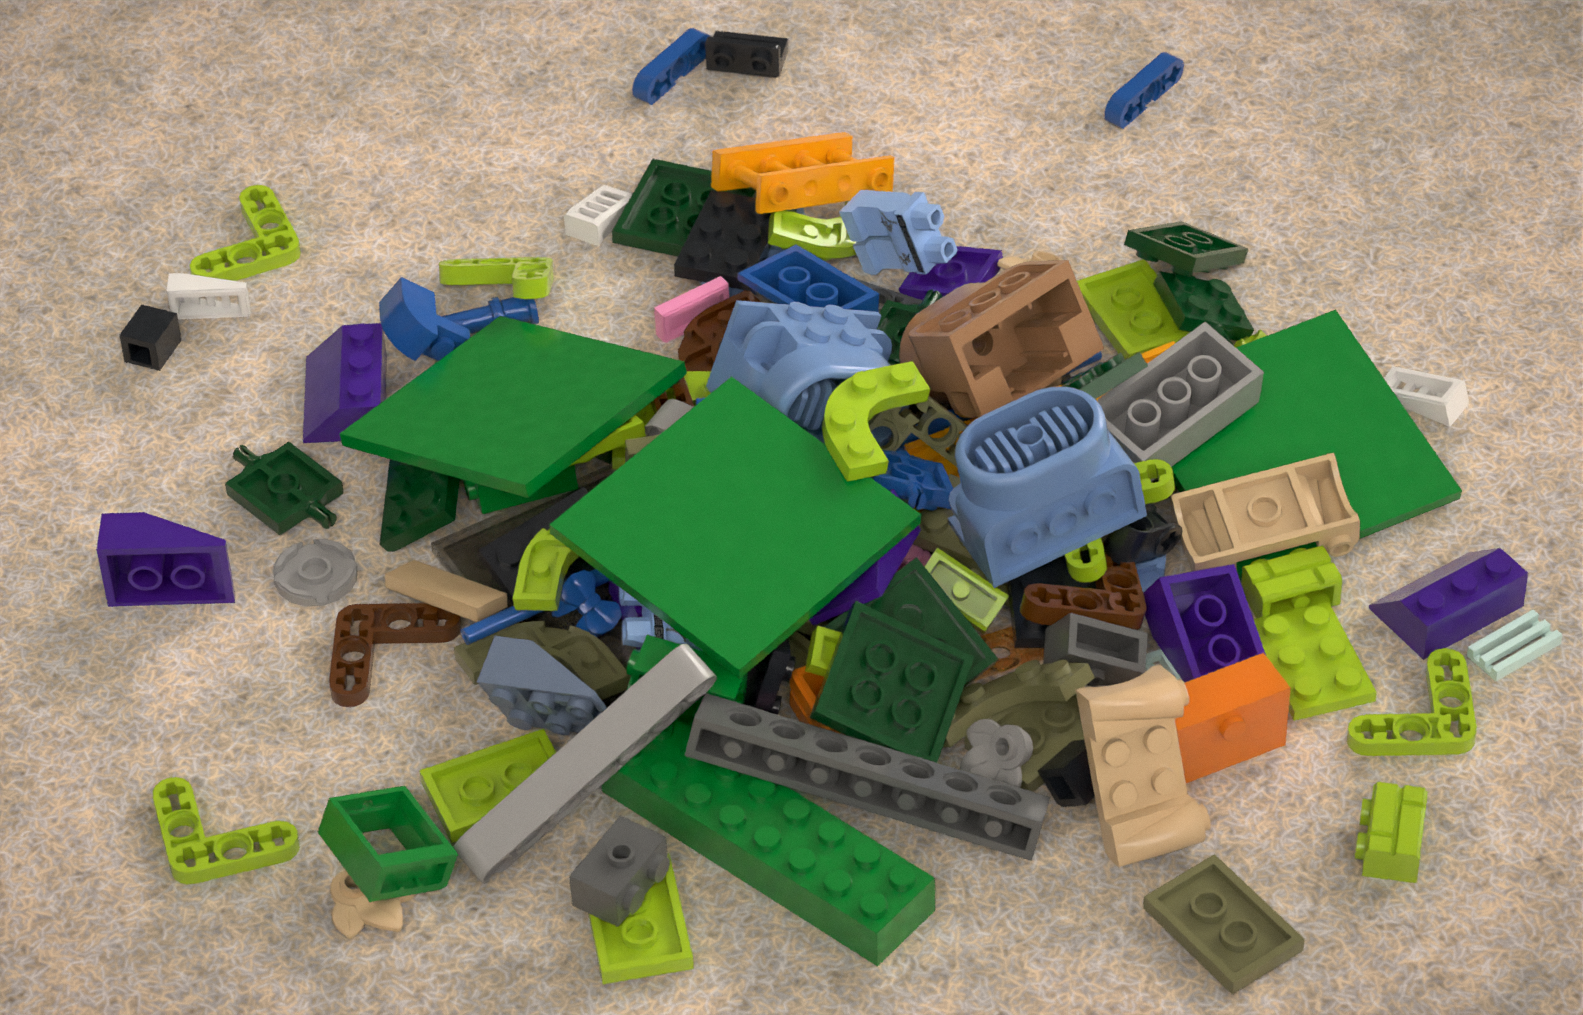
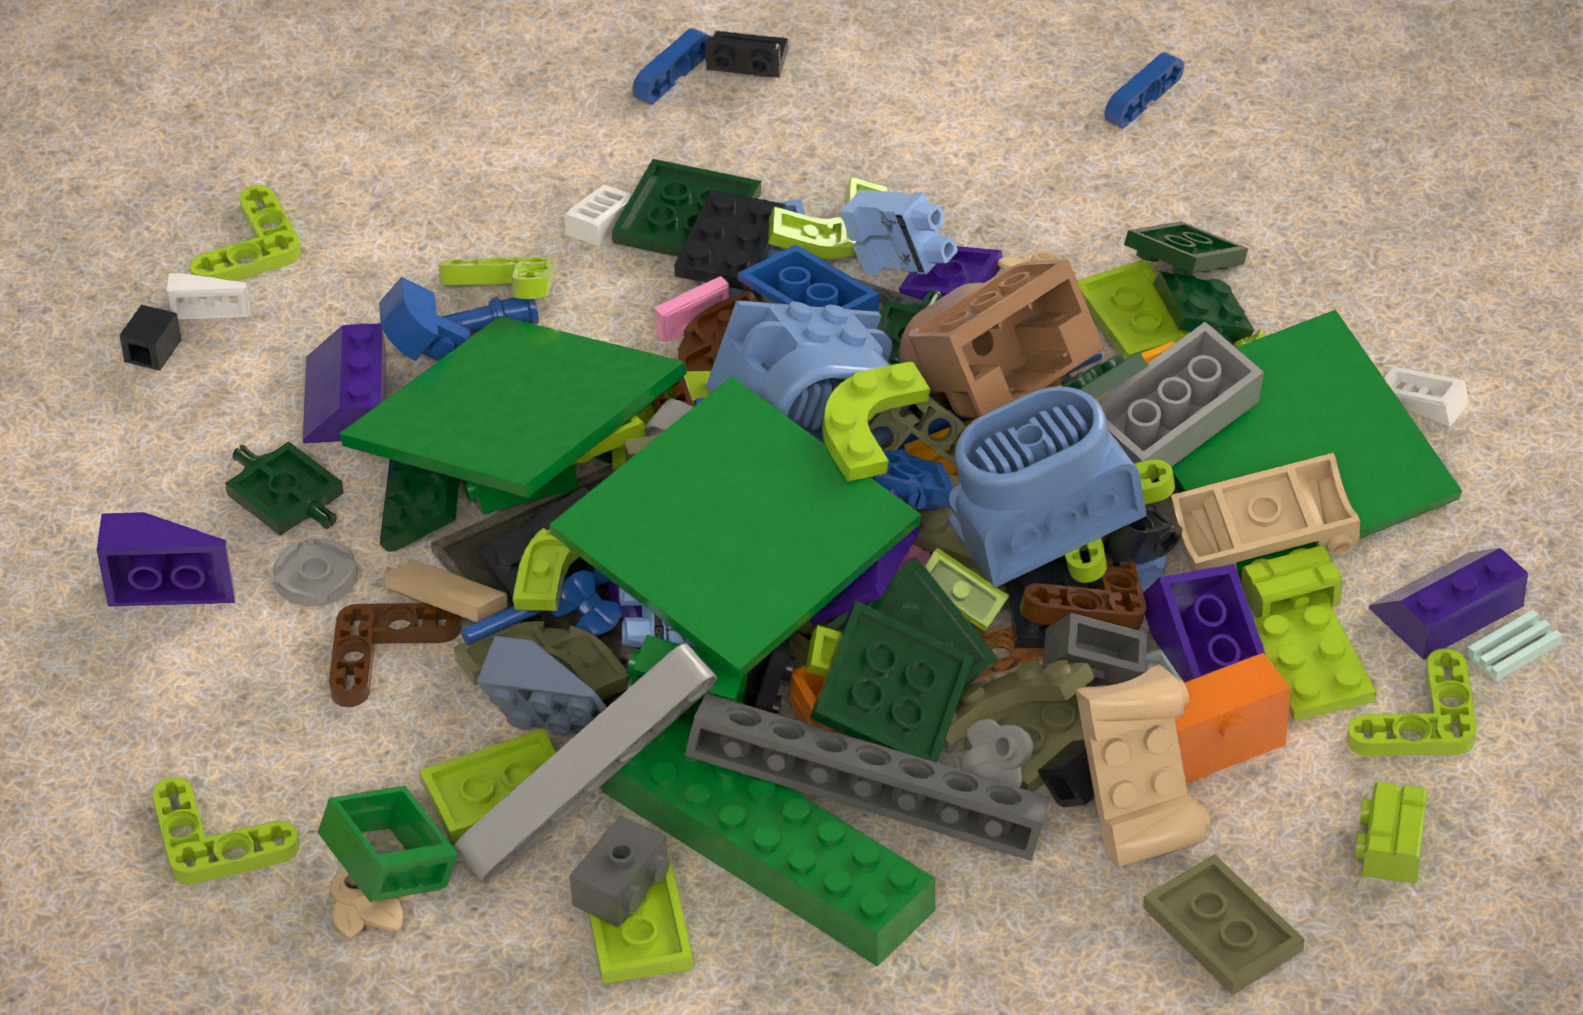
light orange fence [711,132,895,214] -> none

